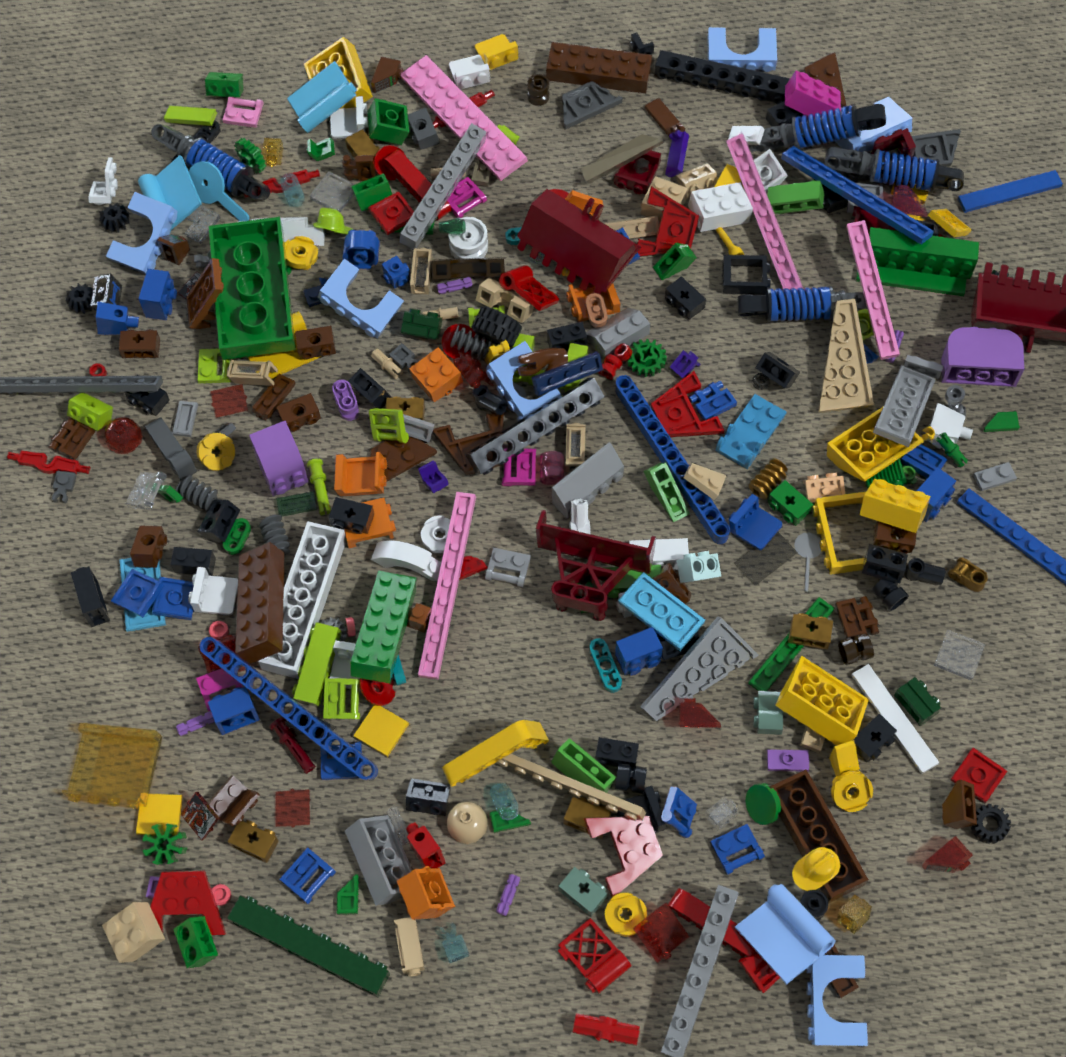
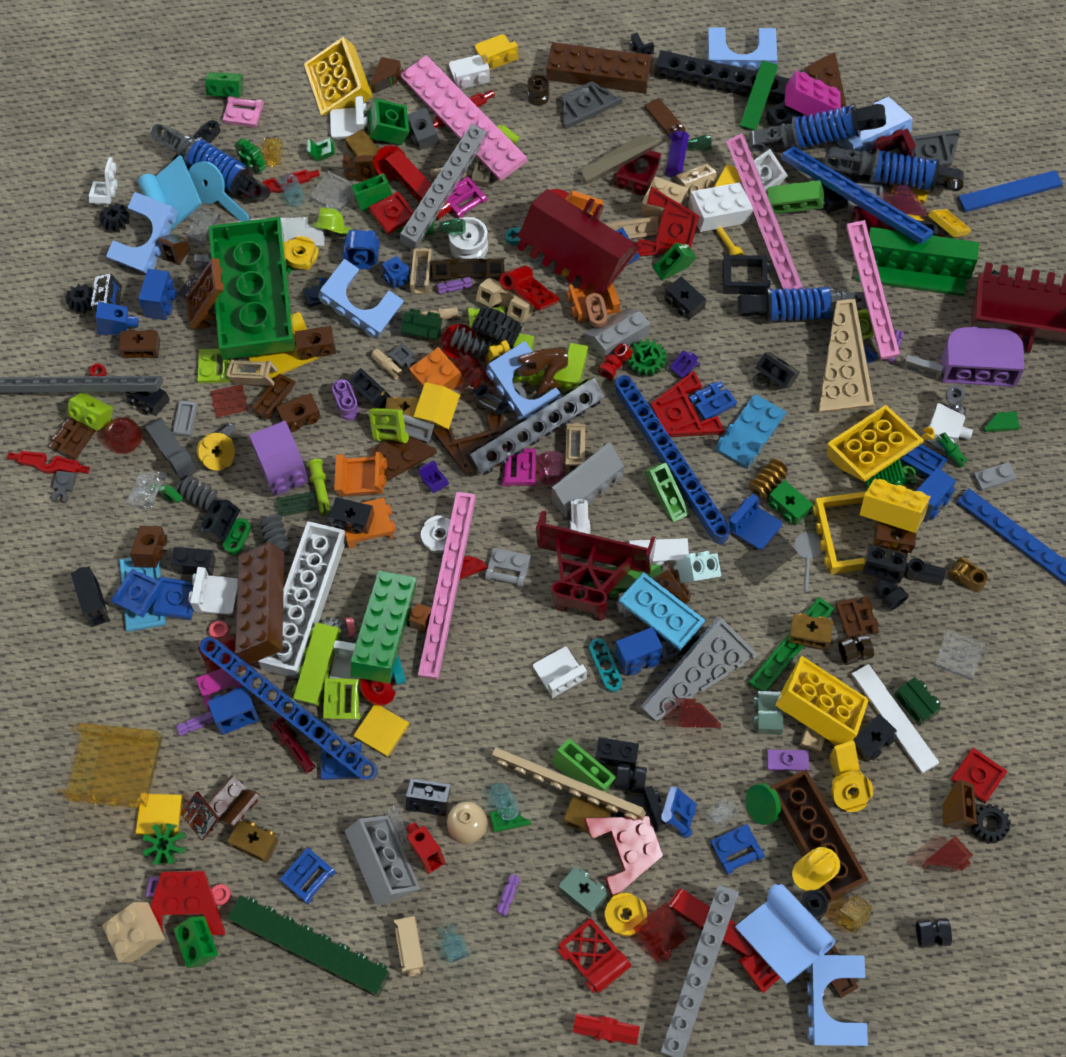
lime tile [164,106,217,126] -> none
clear red piece [276,789,310,828] -> none
medium azure door [287,61,357,133] -> none
green tile [337,874,359,915] -> none
white arch [371,541,442,581] -> none
orange brick [397,866,455,920] -> none
yellow beam [442,720,549,787] -> none
dark blue tile [531,351,603,396] -> none
black brick [547,322,587,352] -> none
tan wing [684,463,726,500] -> none
white plate [728,126,765,145] -> none
light nougat bracket [802,472,845,503] -> none
light grey tile [873,365,936,447] -> none
none -> yellow slope [413,382,460,430]
none -> white bracket [533,646,587,698]
none -> clear green cone [687,134,712,151]
none -> green tile [740,60,779,131]
none -> black wheel [915,918,952,948]

